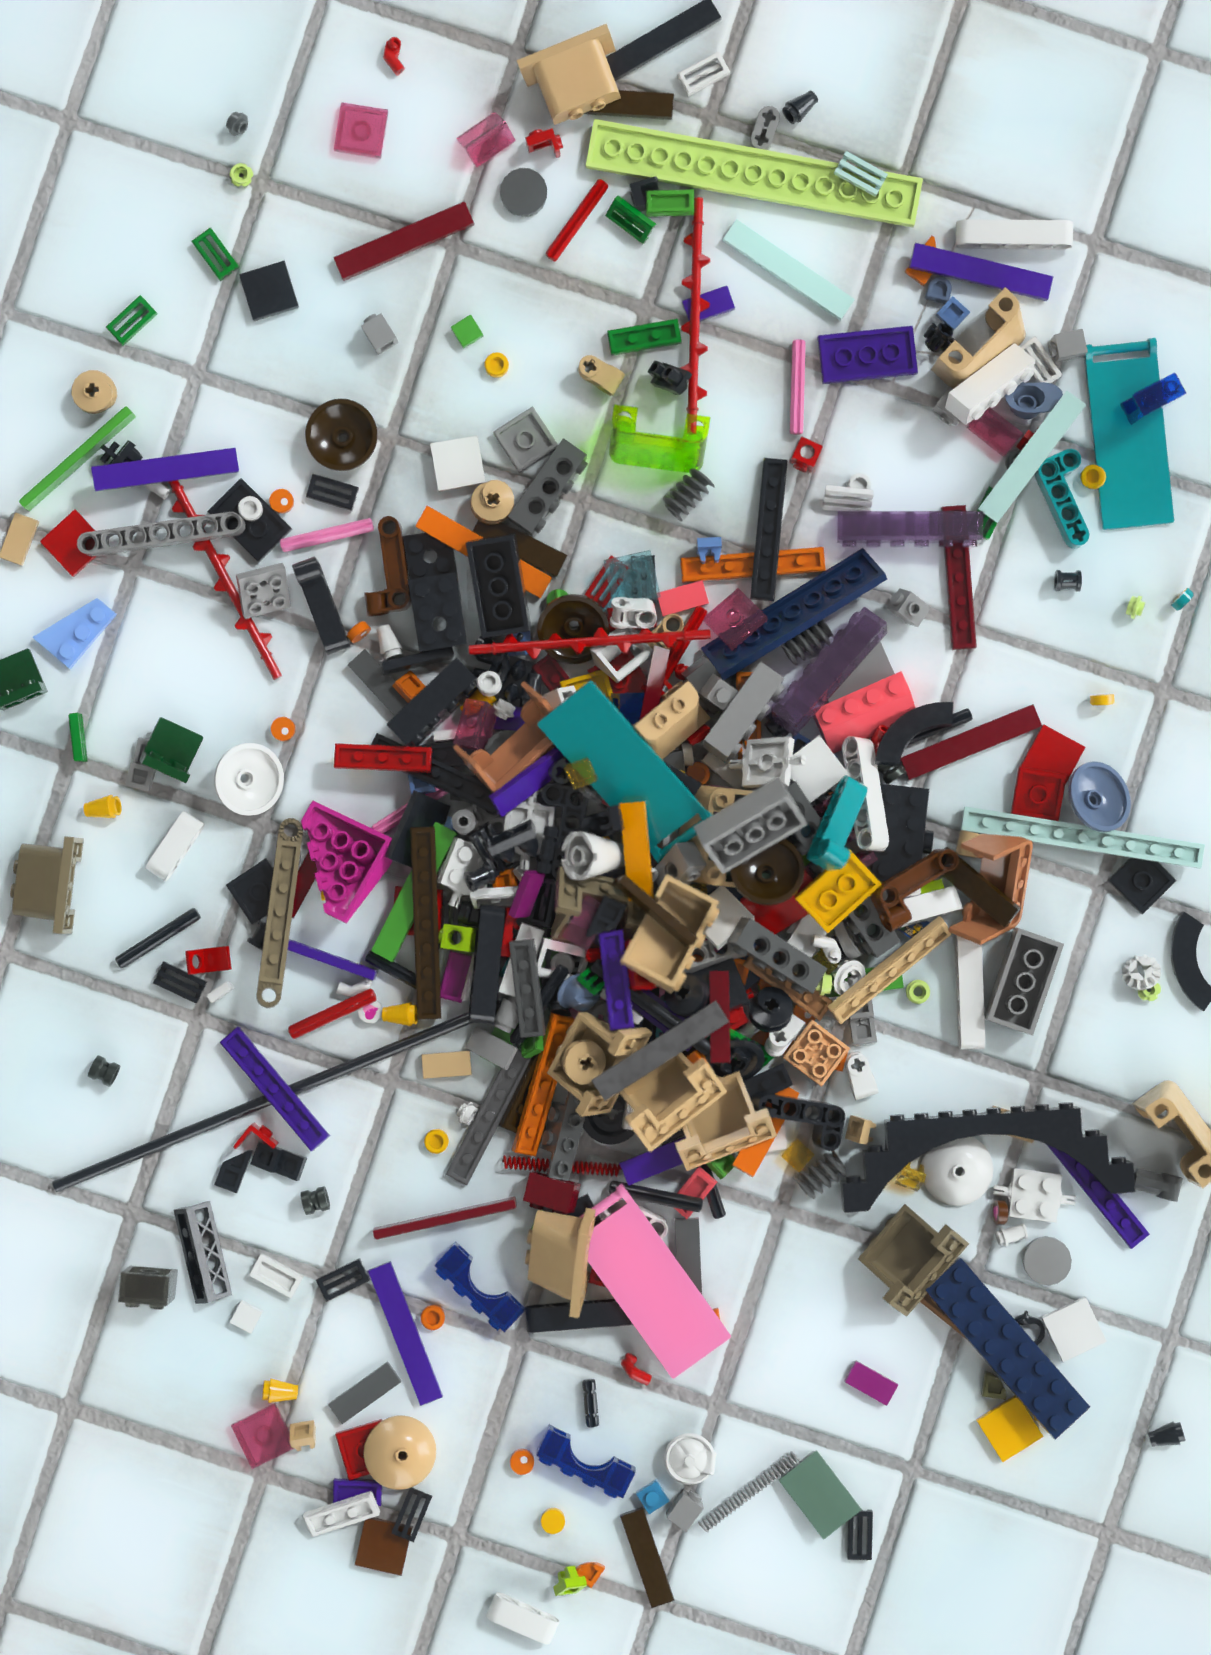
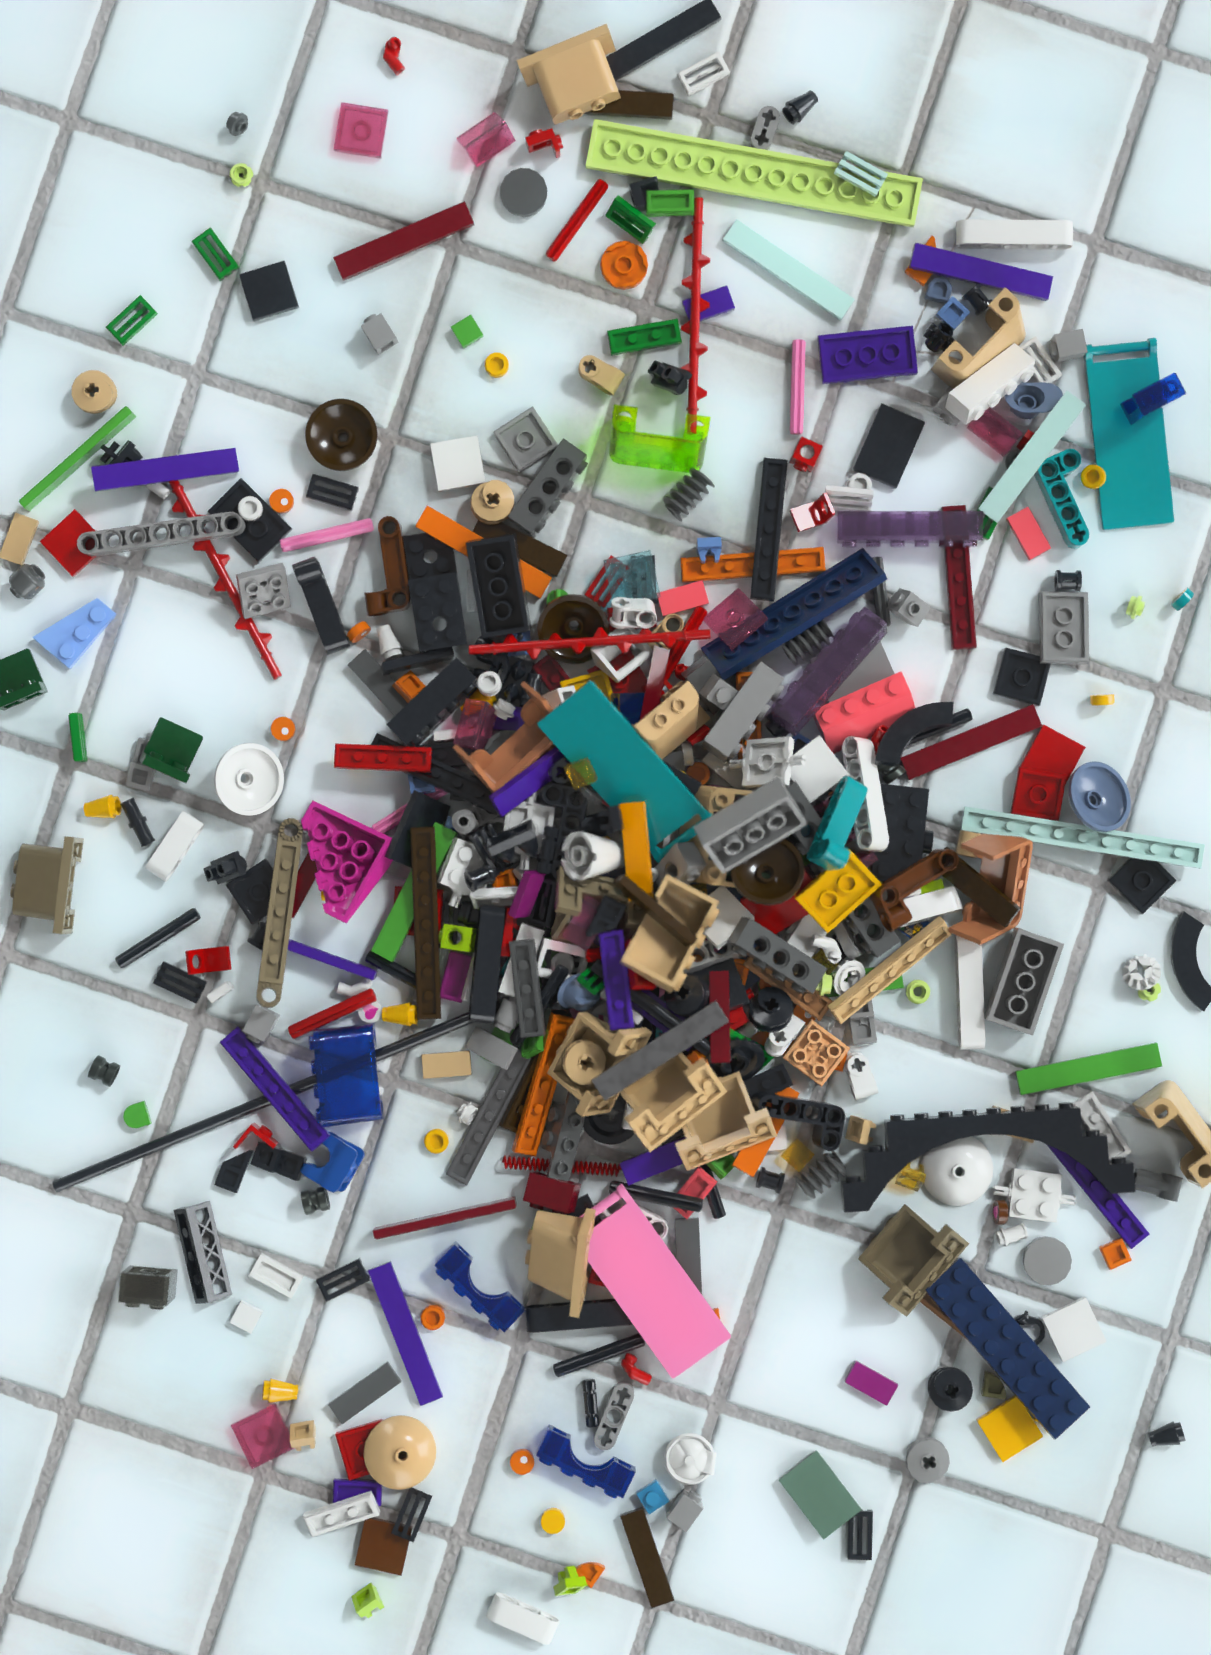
light grey piece [698,1451,801,1532] -> none
none -> dark grey head [9,564,45,600]
none -> black pin [120,797,155,847]
none -> bright green tile [123,1101,152,1128]
none -> black hips [204,851,247,884]
none -> light grey brick [243,1004,280,1043]
none -> blue piece [300,1131,365,1192]
none -> clear blue windscreen [309,1023,384,1127]
none -> lime tile [351,1583,384,1618]
none -> black axle [553,1333,645,1377]
none -> light grey beam [594,1381,634,1450]
none -> orange tile [600,241,648,290]
none -> black bush [756,1167,785,1194]
none -> bracket [790,492,835,532]
none -> black tile [853,403,925,489]
none -> dark grey axle [872,556,891,628]
none -> light grey piece [906,1437,950,1483]
none -> black piece [928,1367,973,1412]
none -> black bush [962,284,993,316]
none -> black tile [993,647,1051,706]
none -> coral tile [1006,507,1051,560]
none -> bright green tile [1015,1042,1162,1095]
none -> light grey tile [1039,591,1089,664]
none -> white tile [1073,1091,1131,1162]
none -> orange tile [1099,1237,1132,1270]

